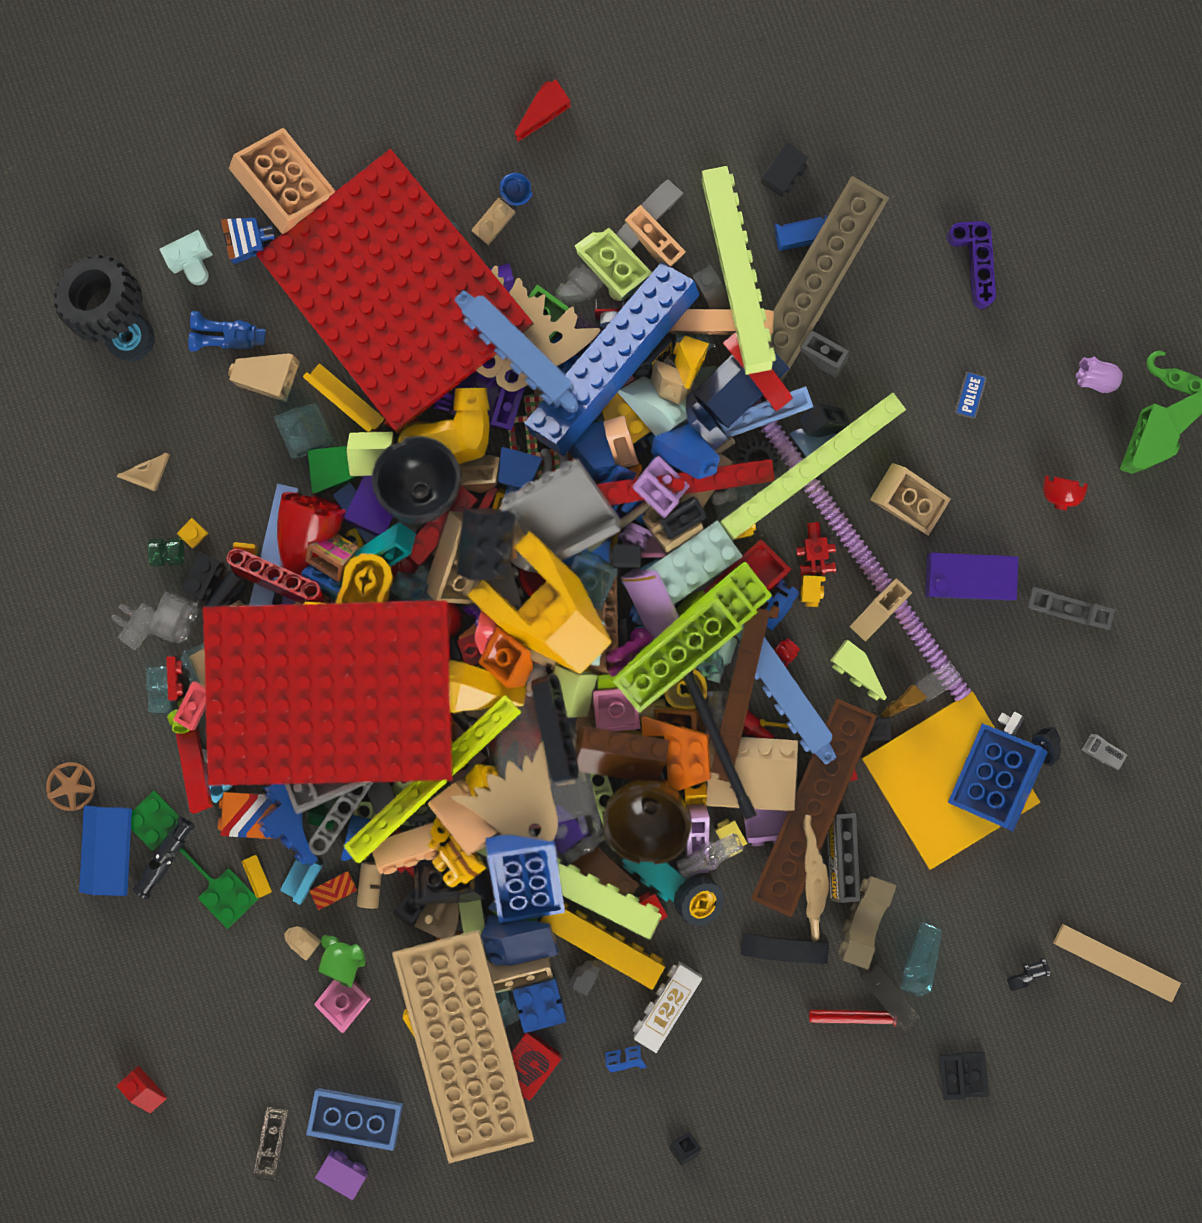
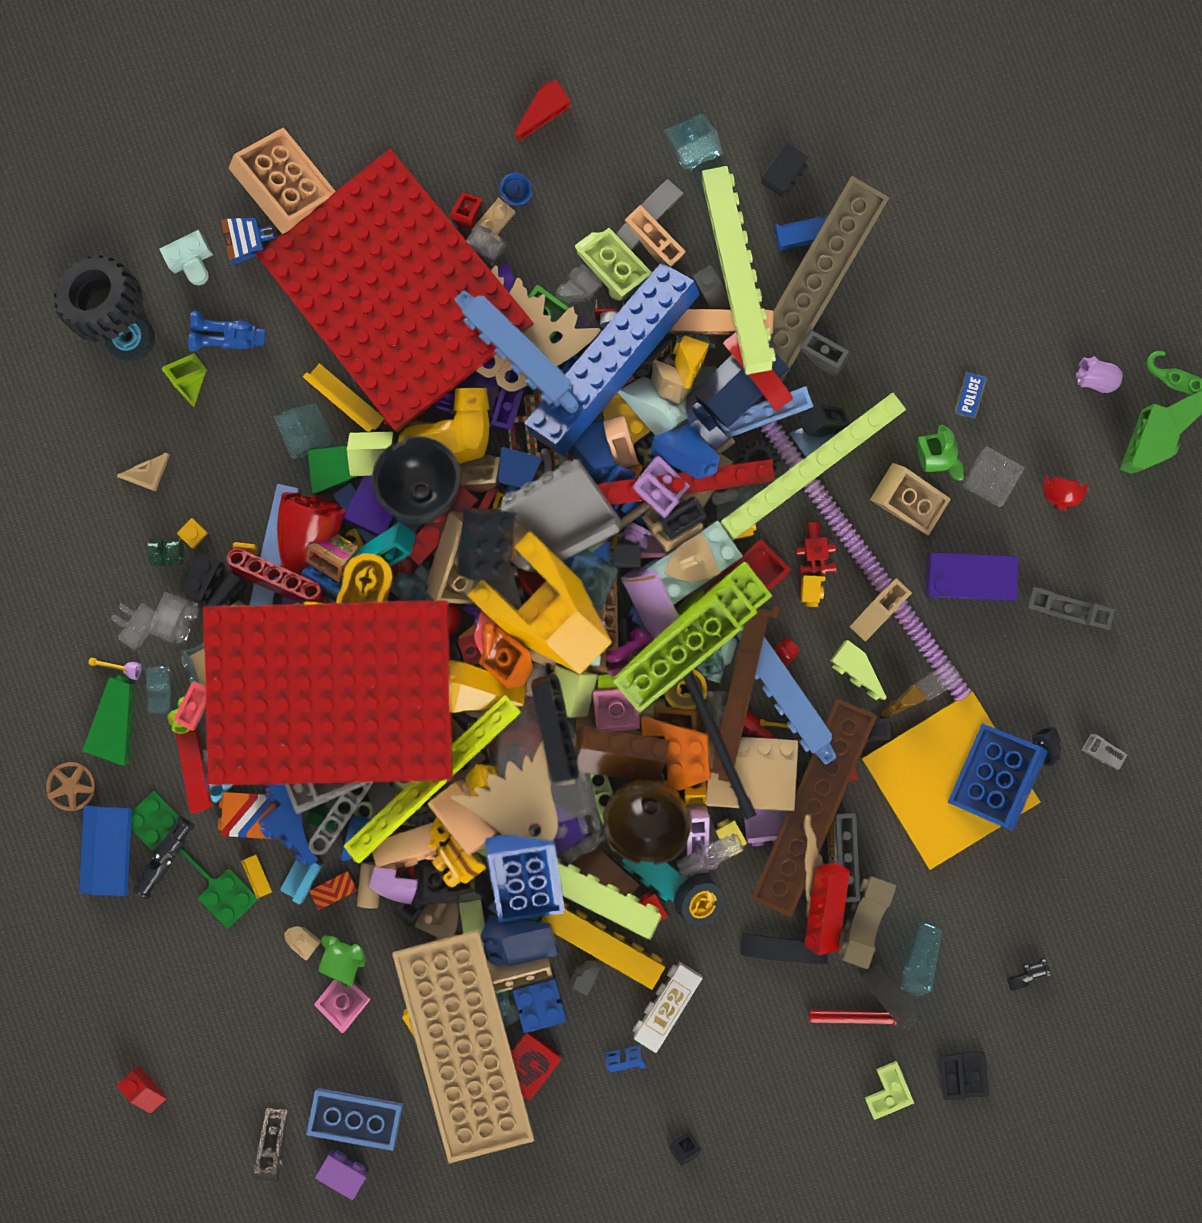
red tile [166,656,184,701] -> none
tan slope [228,353,300,402] -> none
blue piece [766,580,800,631] -> none
dark purple beam [946,221,996,309] -> none
white tile [998,712,1024,736] -> none
tan tile [1053,924,1181,1002] -> none
none -> green slope [83,675,135,766]
none -> hinge [89,658,142,680]
none -> lime slope [162,353,207,407]
none -> lavender slope [369,867,417,904]
none -> red slope [450,192,483,230]
none -> clear slope [466,224,506,266]
none -> orange piece [482,622,495,656]
none -> olive plant [636,442,653,468]
none -> clear light blue slope [664,113,723,171]
none -> tan shield [665,533,721,581]
none -> red brick [804,862,850,956]
none -> yellowish green plate [865,1061,914,1120]
none -> bright green piece [917,425,964,481]
none -> clear brick [961,446,1025,507]

